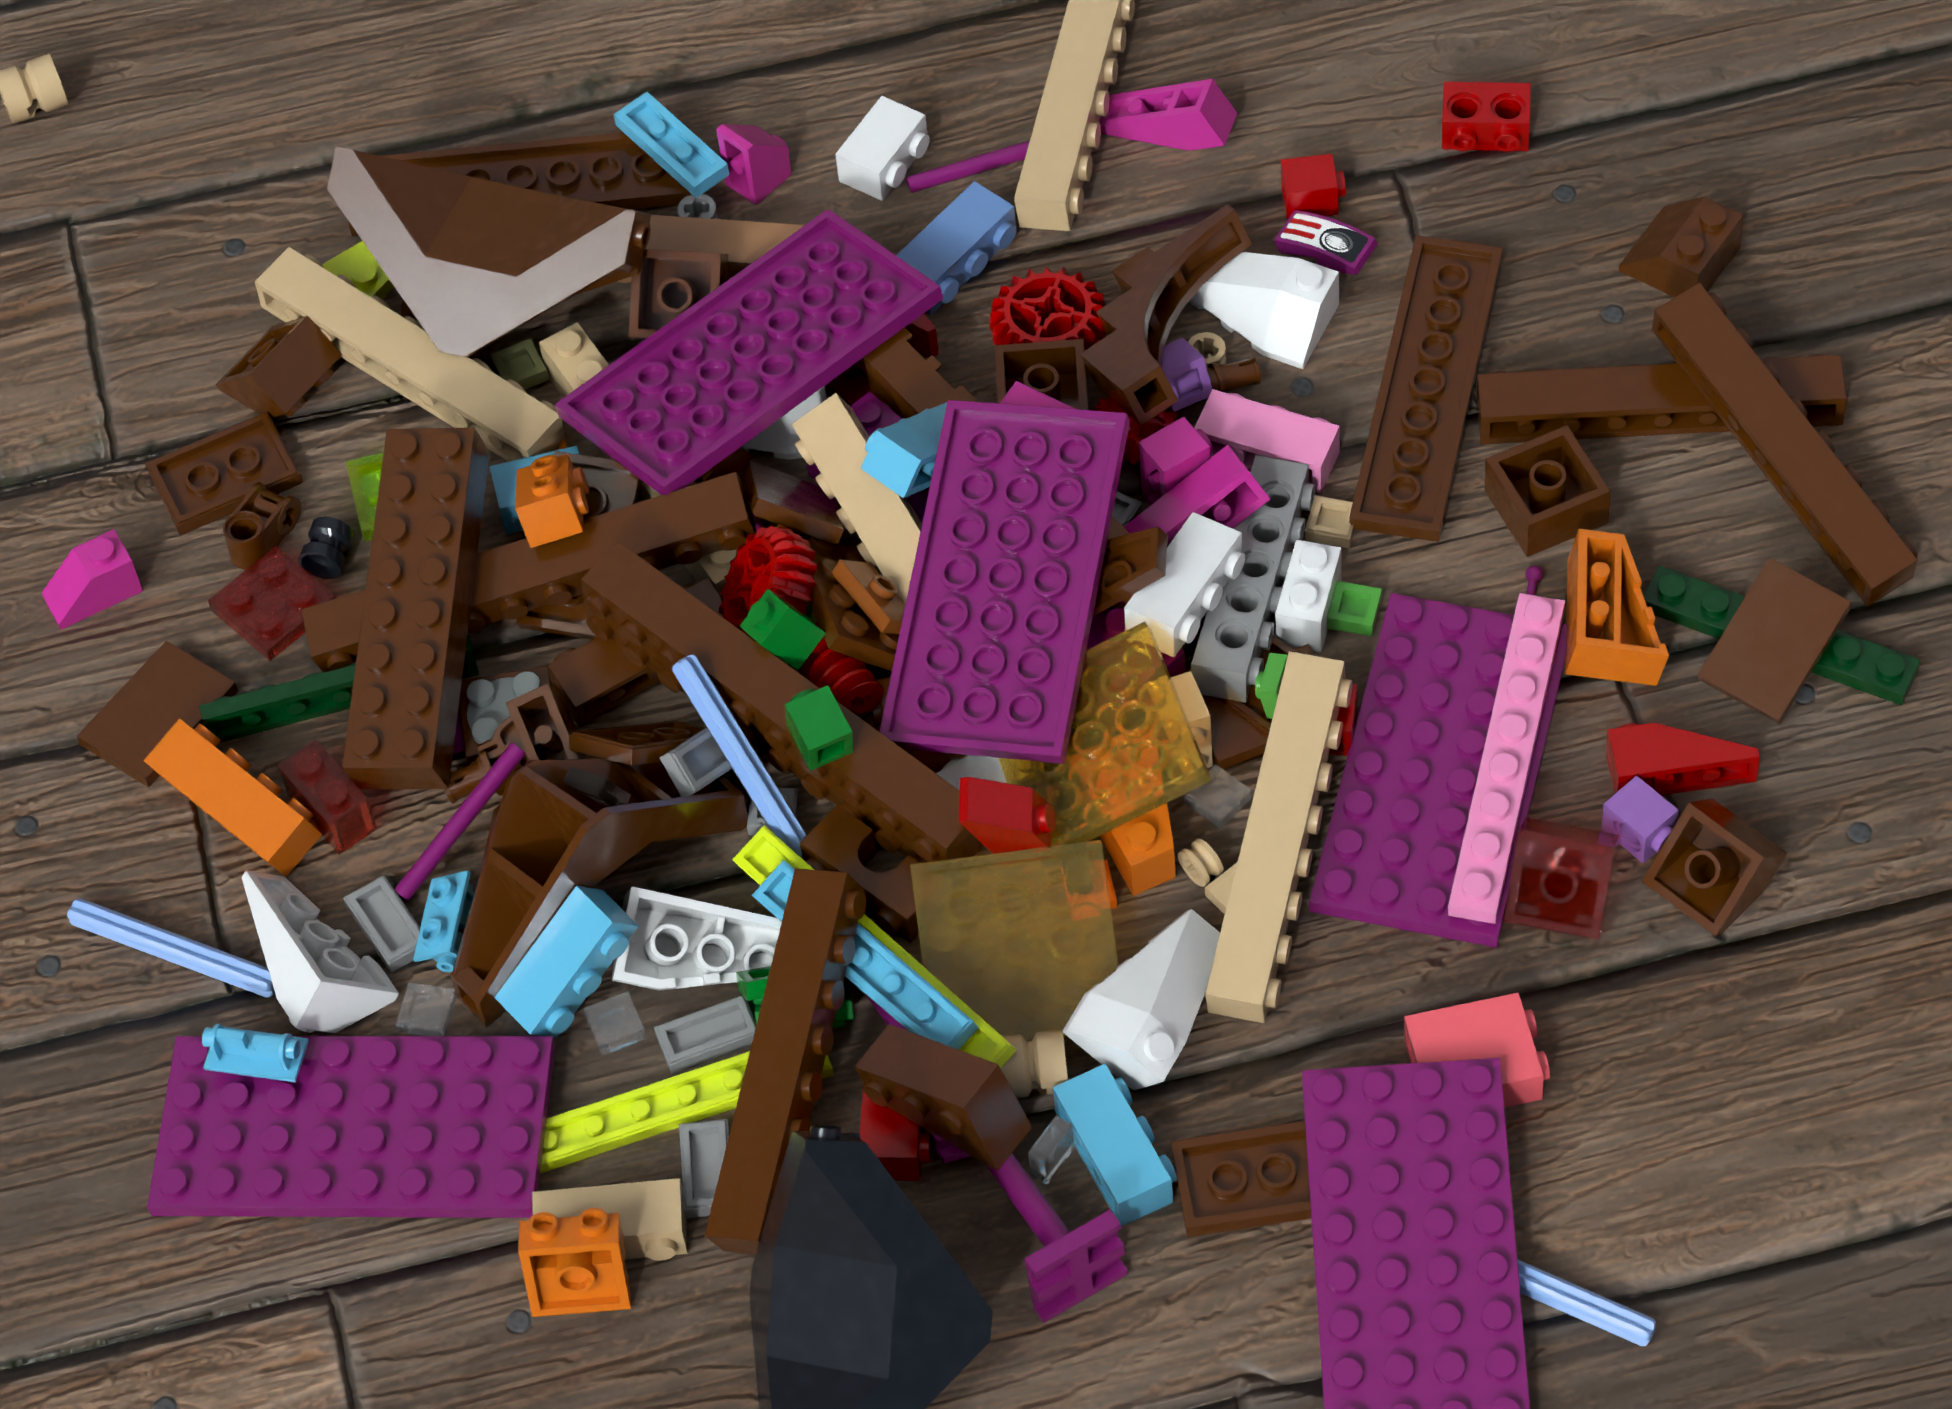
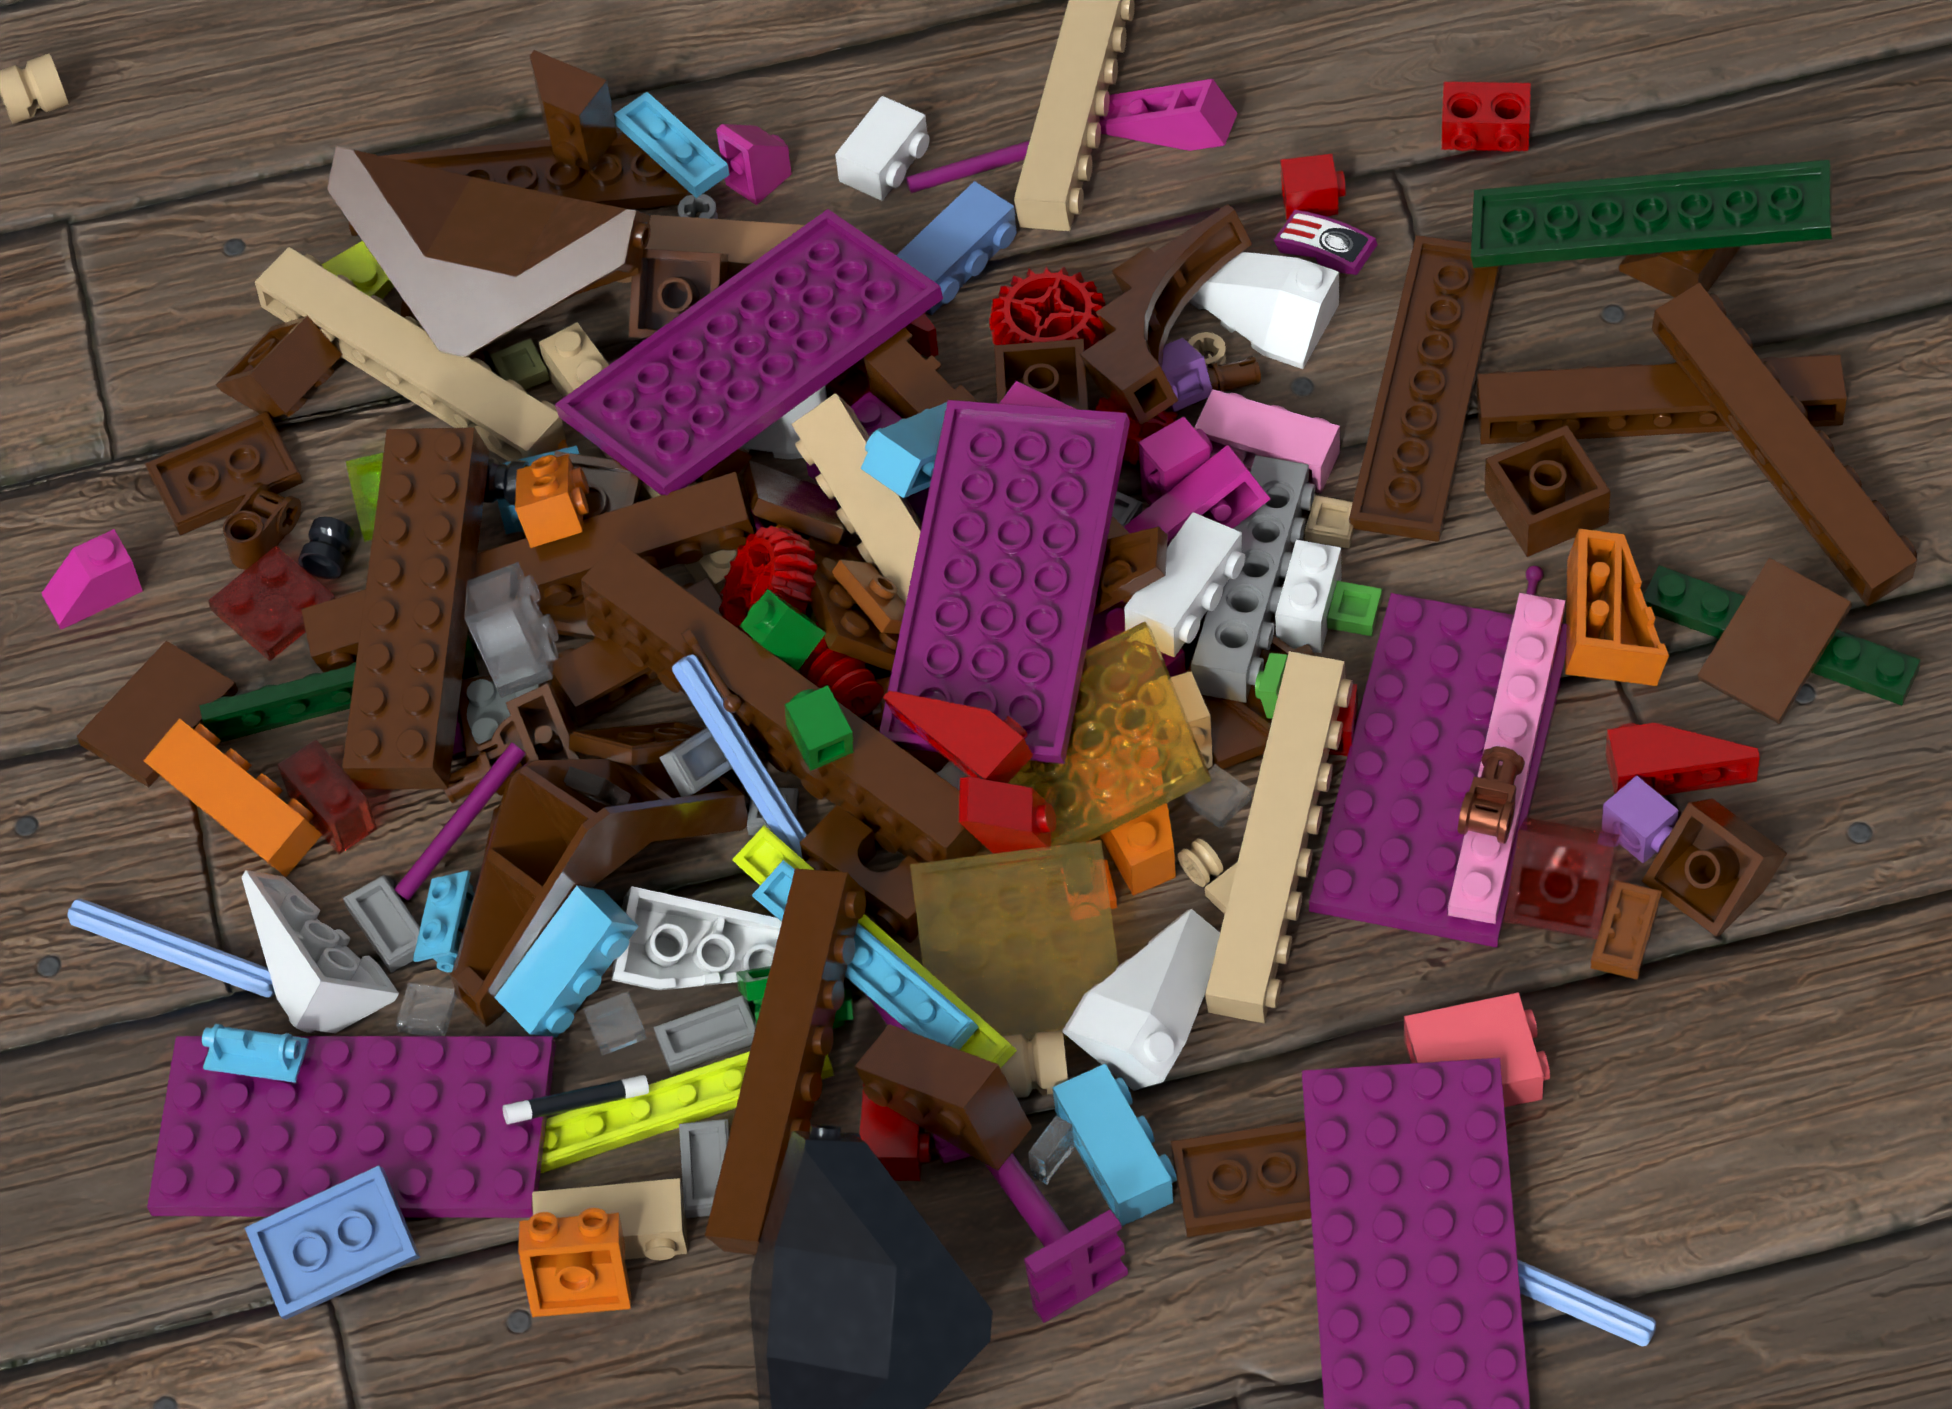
none -> medium blue plate [245,1166,420,1320]
none -> clear brick [465,562,559,698]
none -> black wheel [484,458,530,505]
none -> black bar [503,1075,649,1124]
none -> reddish brown slope [530,50,618,171]
none -> reddish brown hinge [681,629,742,713]
none -> red slope [883,690,1033,783]
none -> copper connector [1458,746,1525,844]
none -> dark green plate [1471,160,1832,268]
none -> dark orange plate [1590,880,1662,980]

